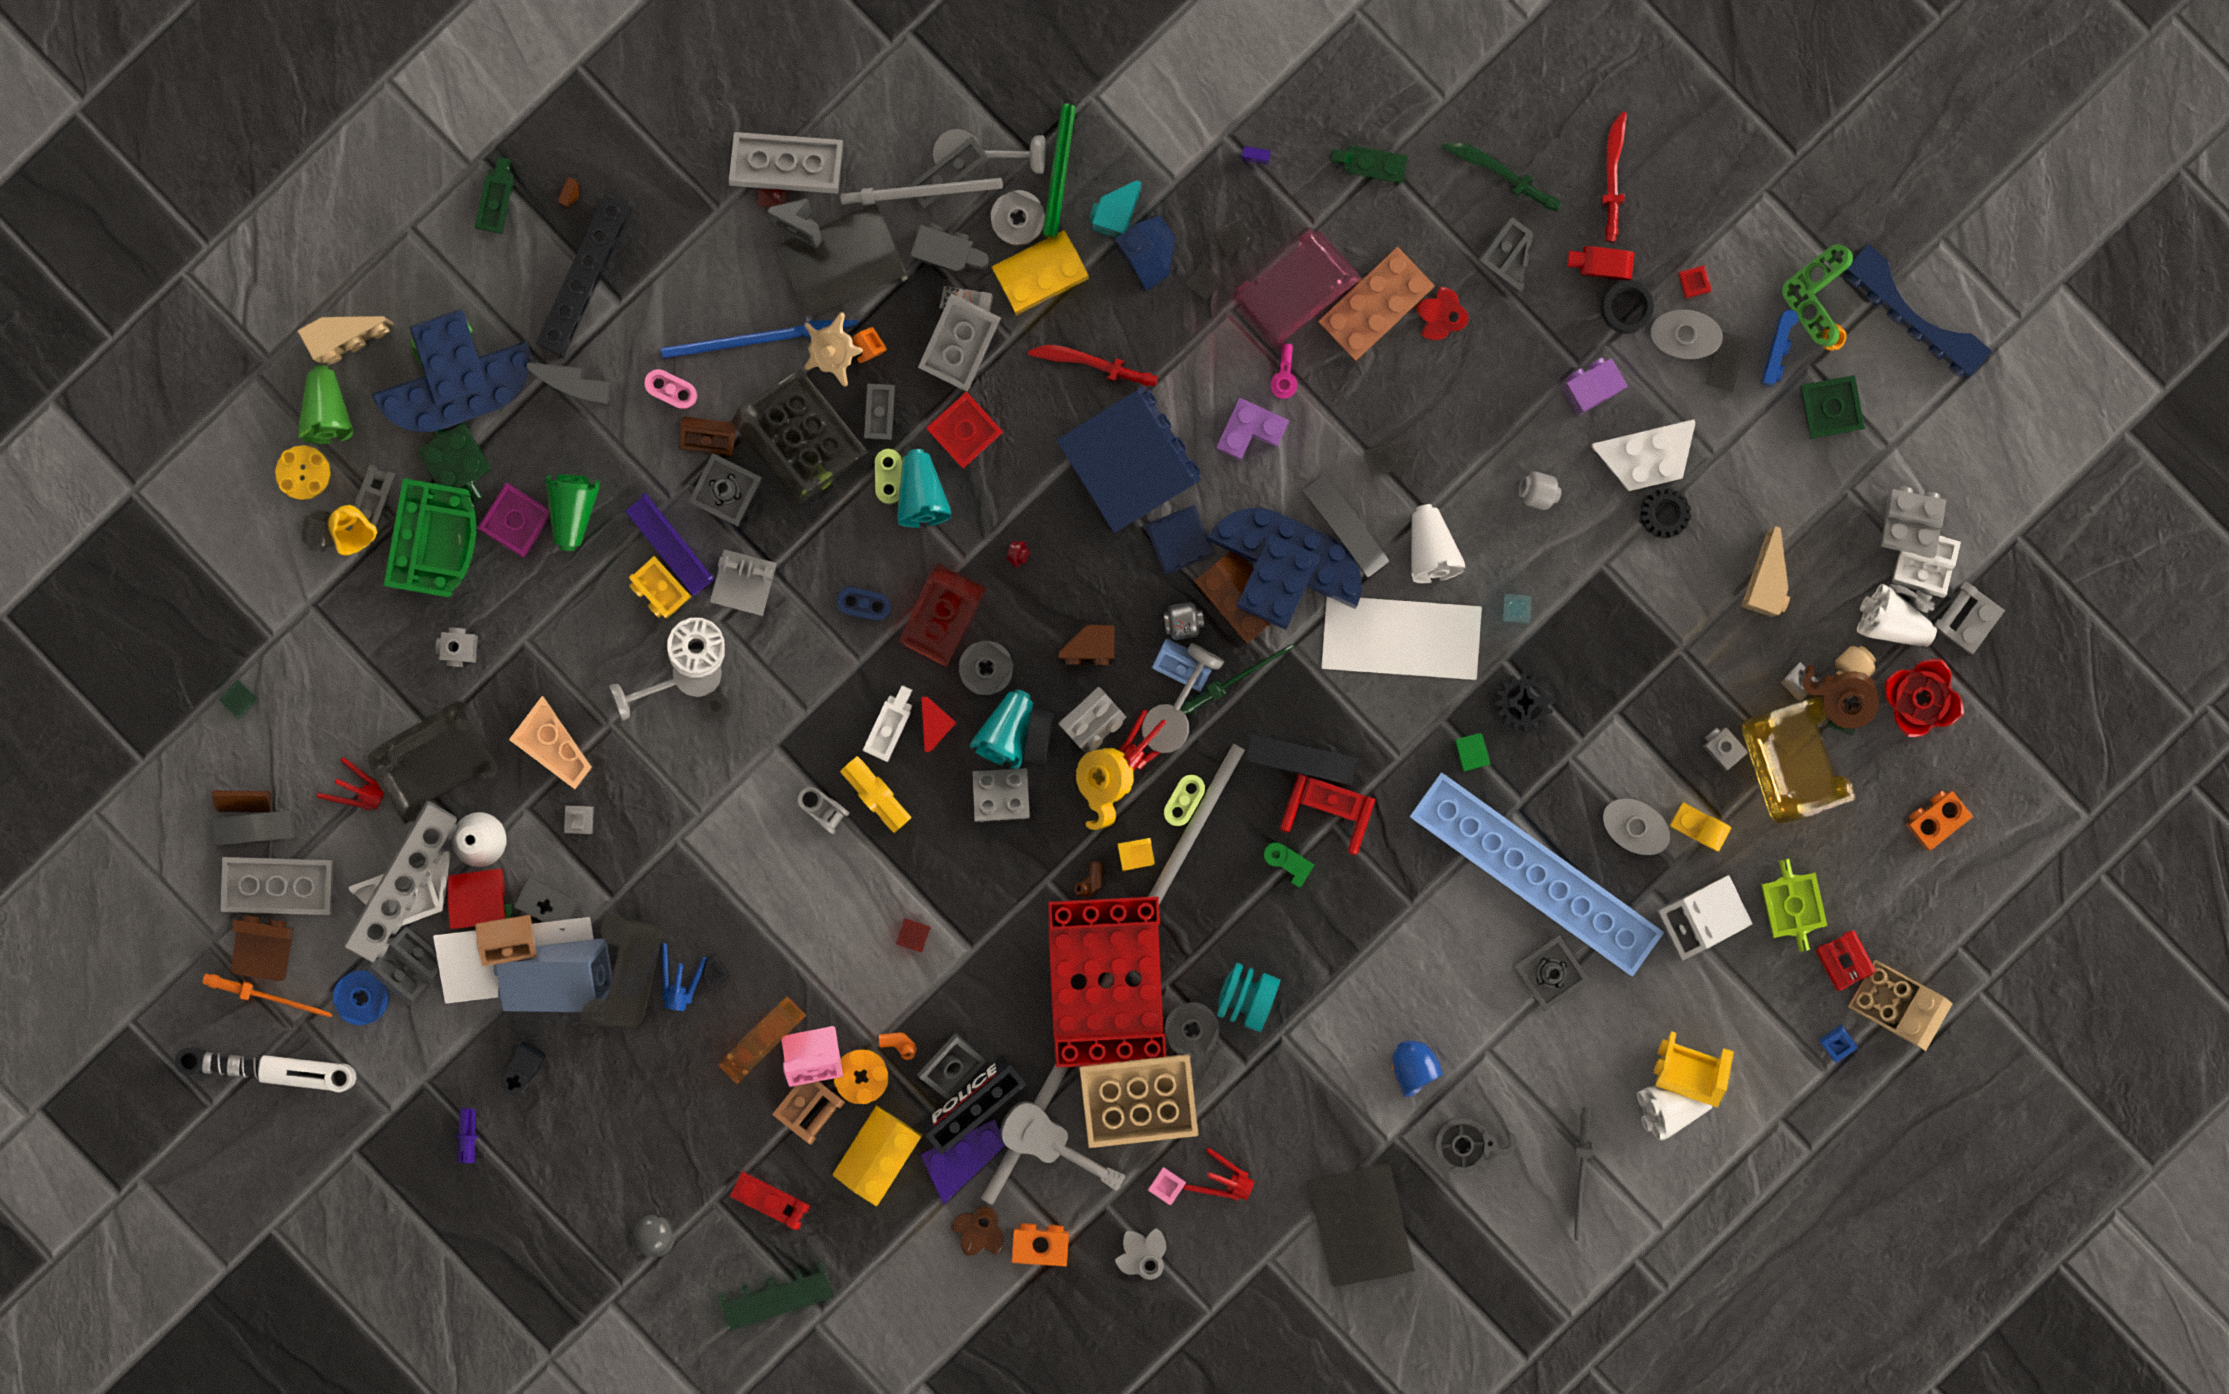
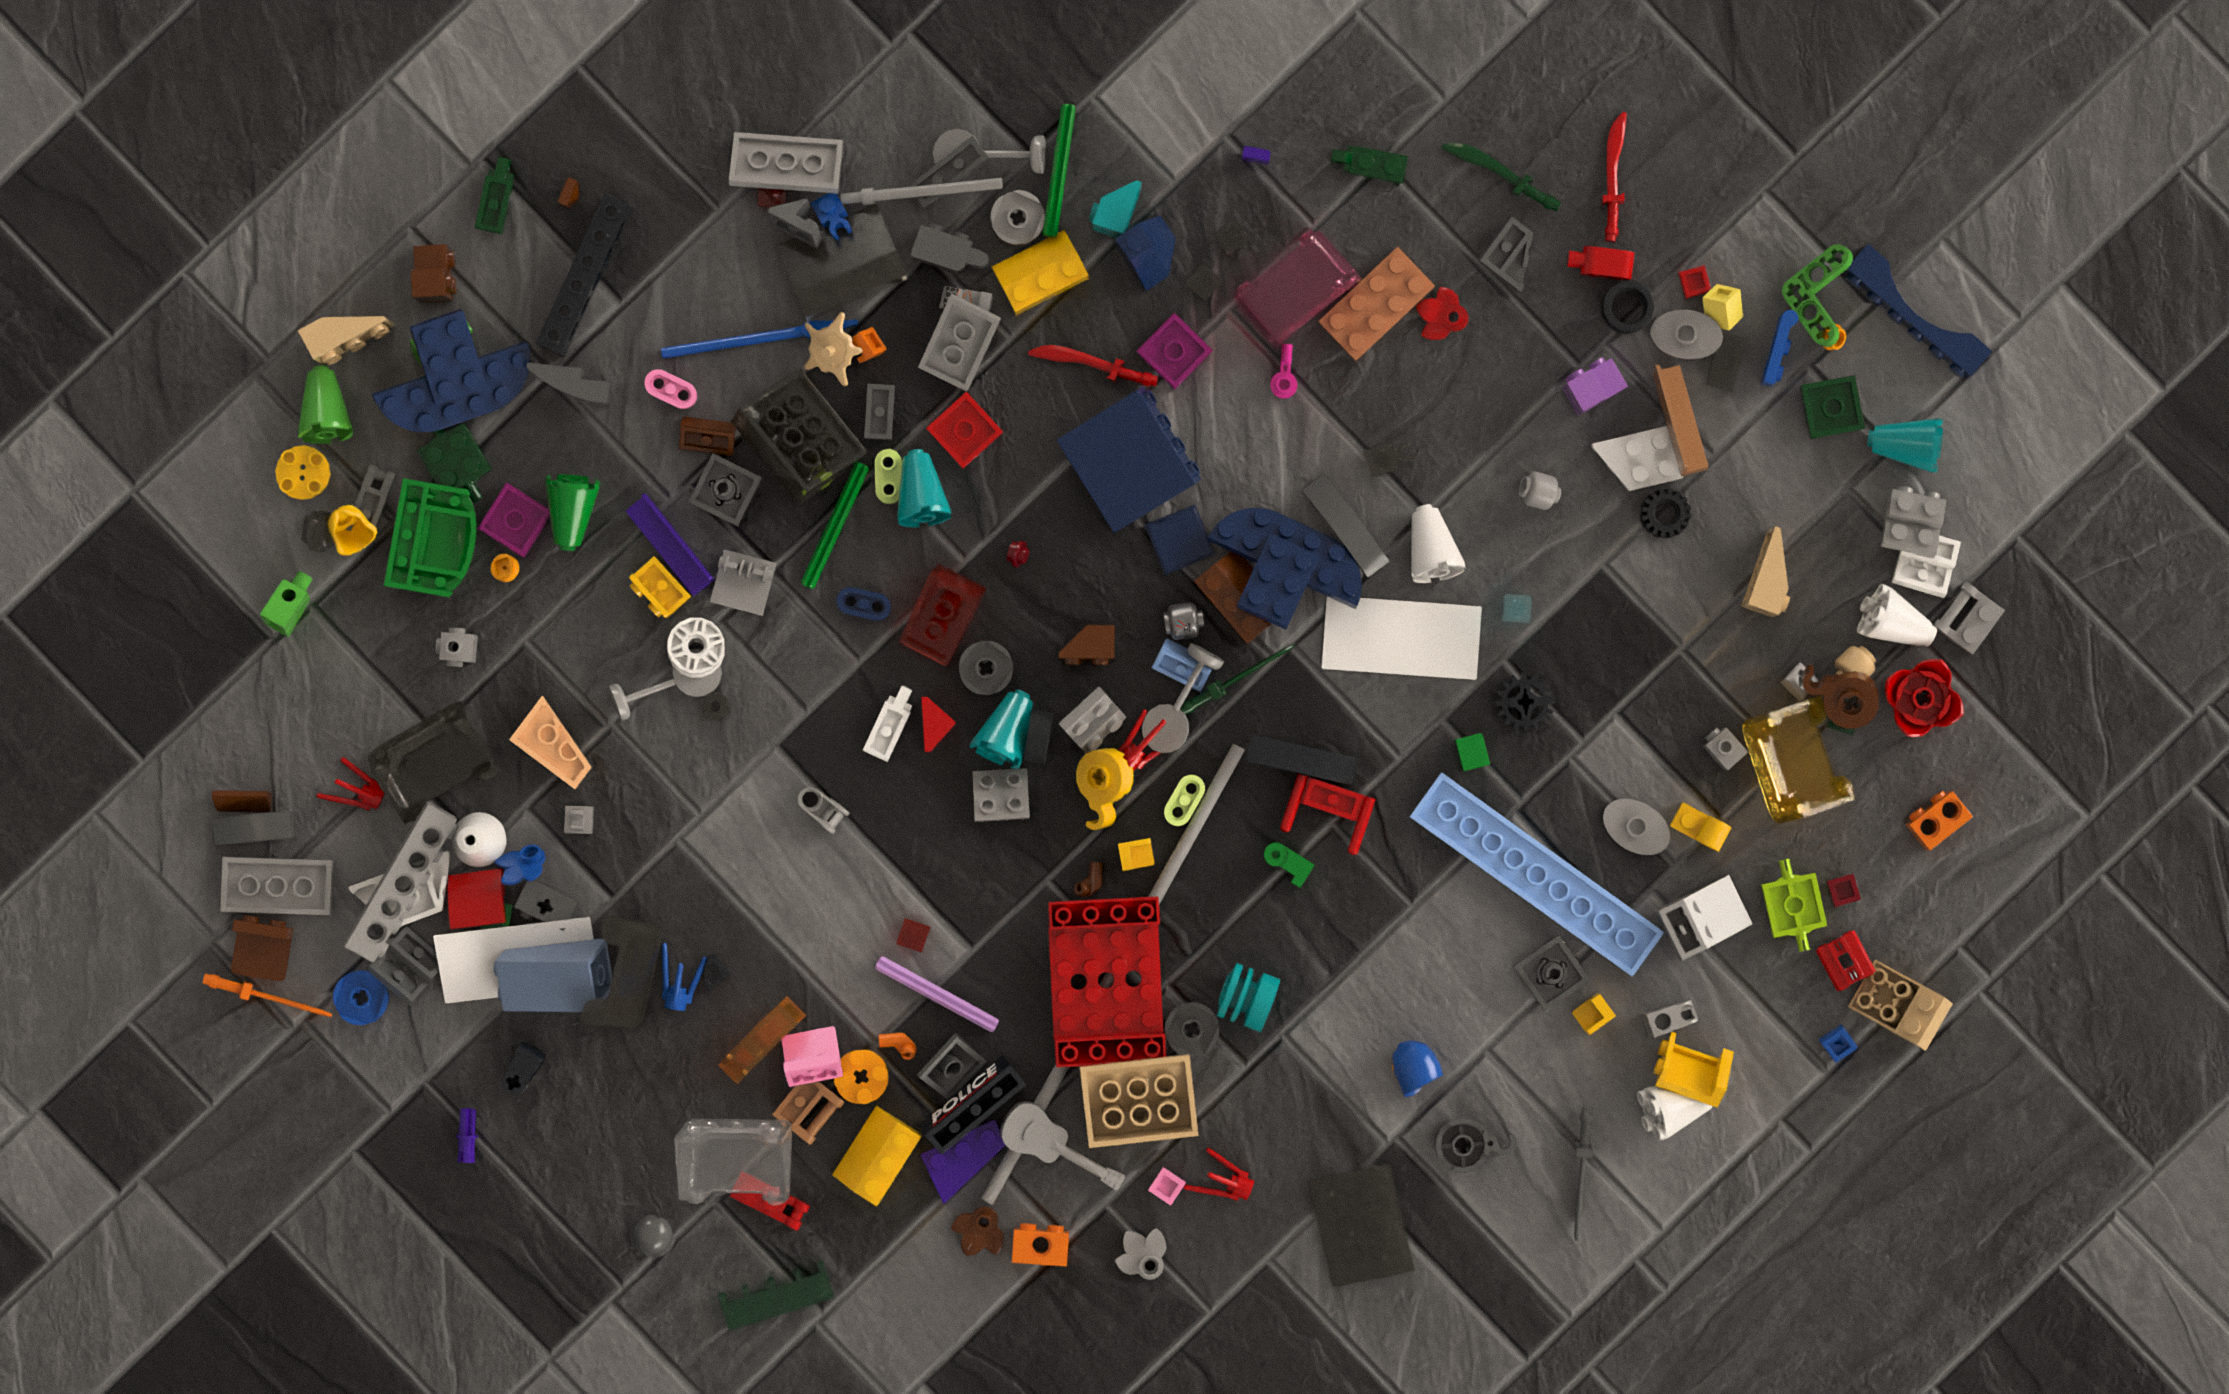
piece [175,1047,356,1092] -> none
clear green tile [219,680,259,719] -> none
medium nougat brick [476,915,537,966] -> none
yellow piece [840,756,912,833] -> none
medium lavender brick [1216,398,1289,461] -> none
light grey plate [1889,584,1935,613] -> none
none -> bright green torso [260,571,313,638]
none -> reddish brown brick [411,244,457,304]
none -> light orange tile [491,554,519,582]
none -> blue plate [494,844,546,885]
none -> clear windscreen [674,1119,792,1205]
none -> green axle [801,462,869,589]
none -> blue plate [811,193,852,241]
none -> lavender axle [875,957,999,1032]
none -> magenta tile [1136,313,1213,390]
none -> yellow panel [1572,993,1616,1035]
none -> light grey leg [1641,999,1698,1038]
none -> medium nougat panel [1652,365,1709,476]
none -> light yellow panel [1703,284,1743,331]
none -> dark red plate [1826,873,1861,907]
none -> teal cone [1867,418,1944,473]

